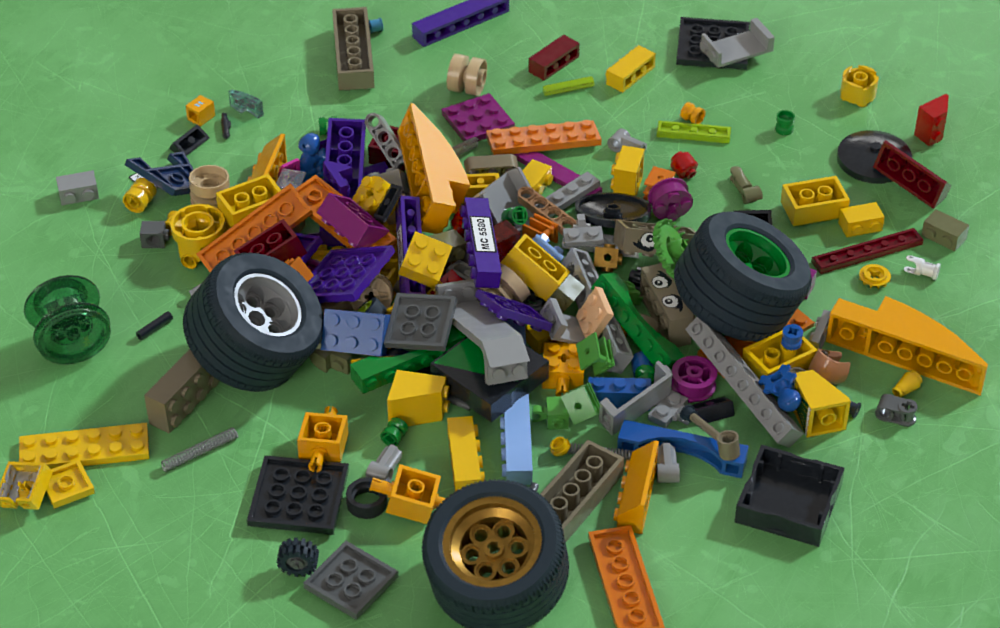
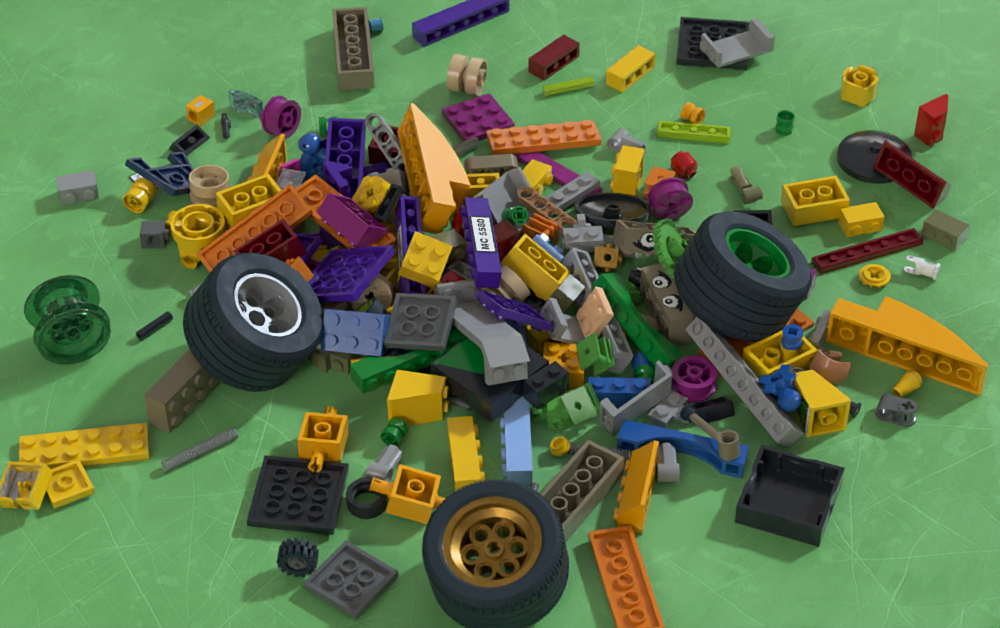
none -> magenta wheel [260,95,301,139]
none -> black piece [523,361,569,409]

